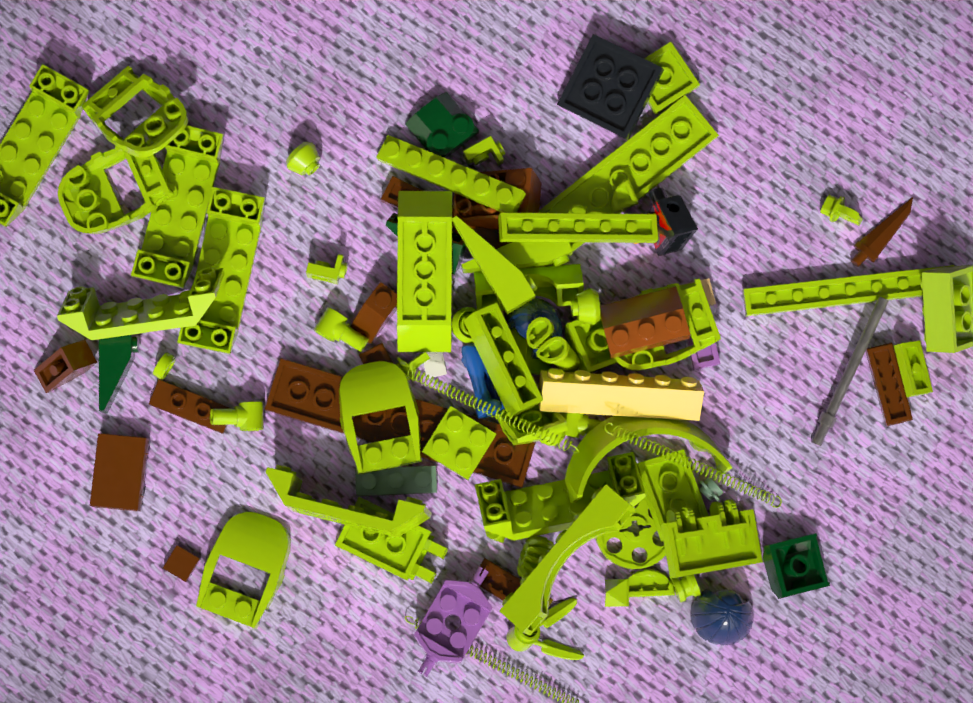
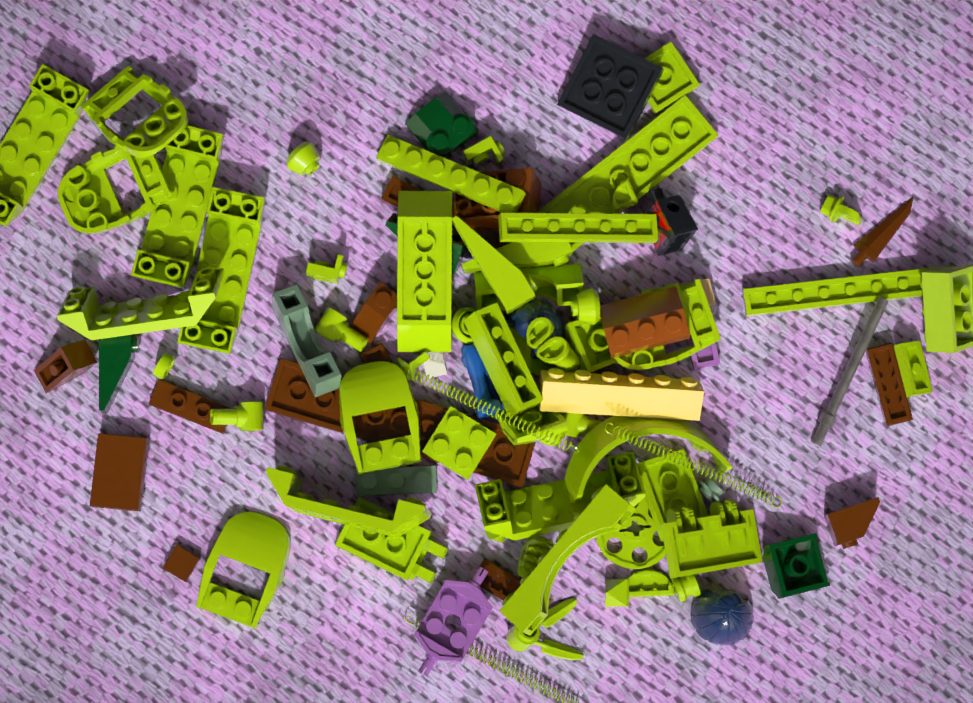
none -> sand green arch [272,284,341,397]
none -> reddish brown slope [824,497,880,549]

